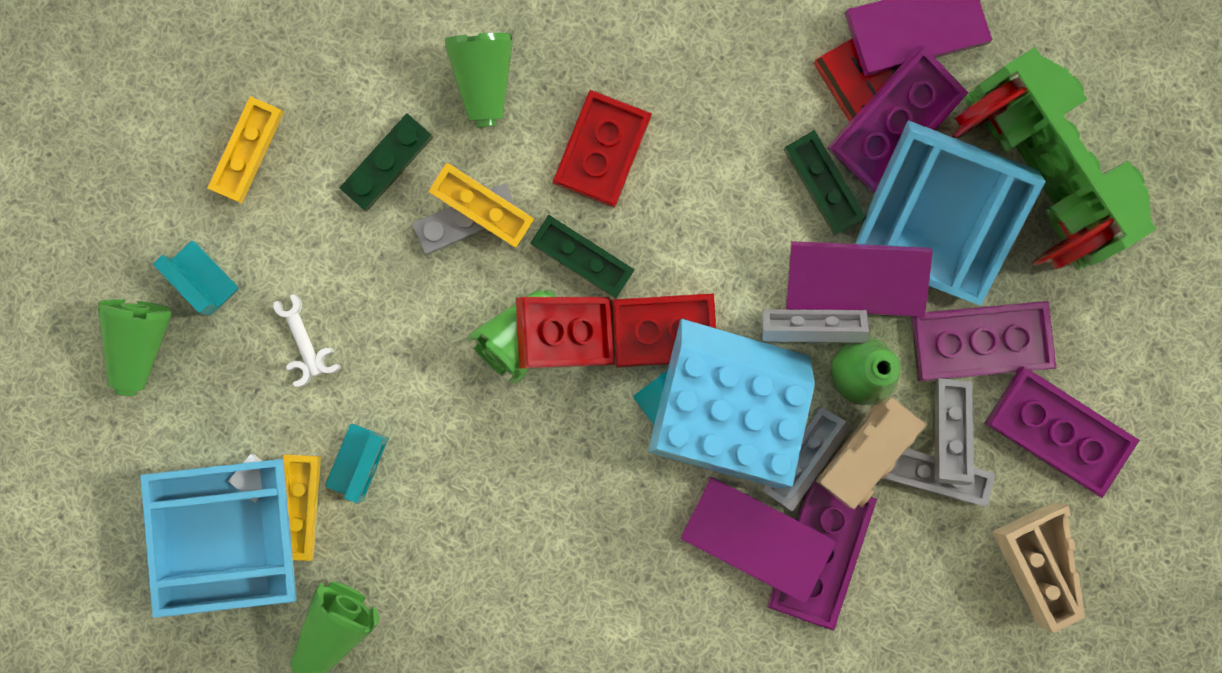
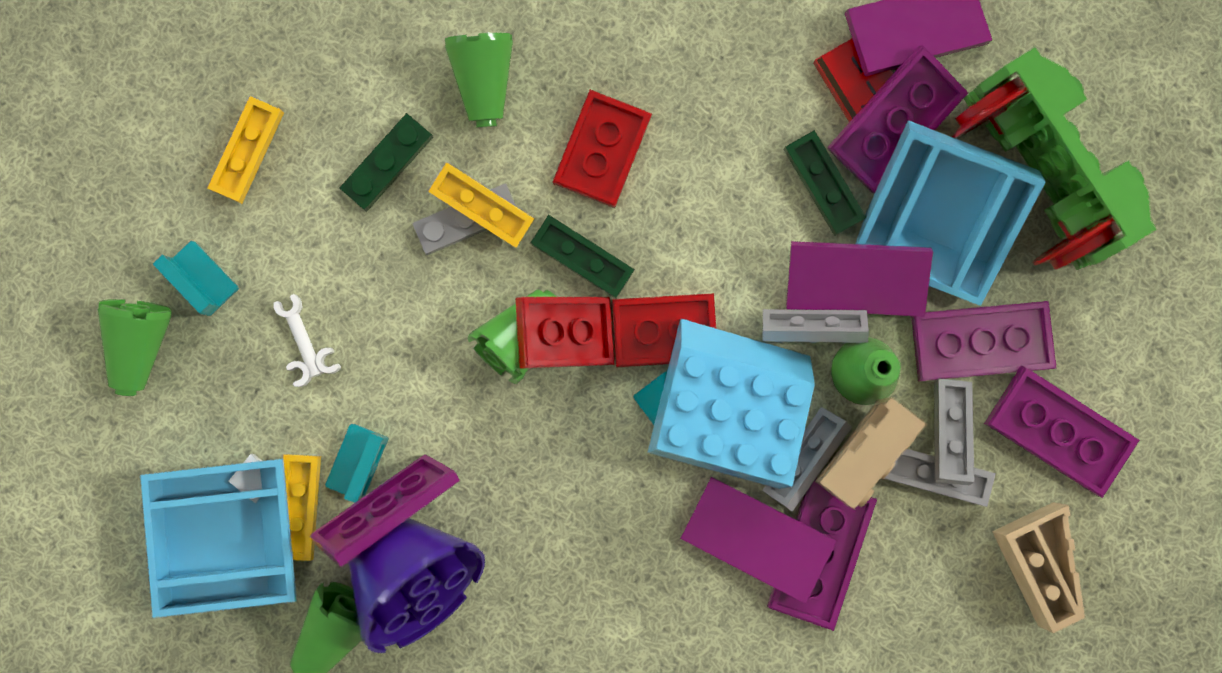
none -> magenta tile [310,454,460,567]
none -> dark purple cone [348,518,485,653]

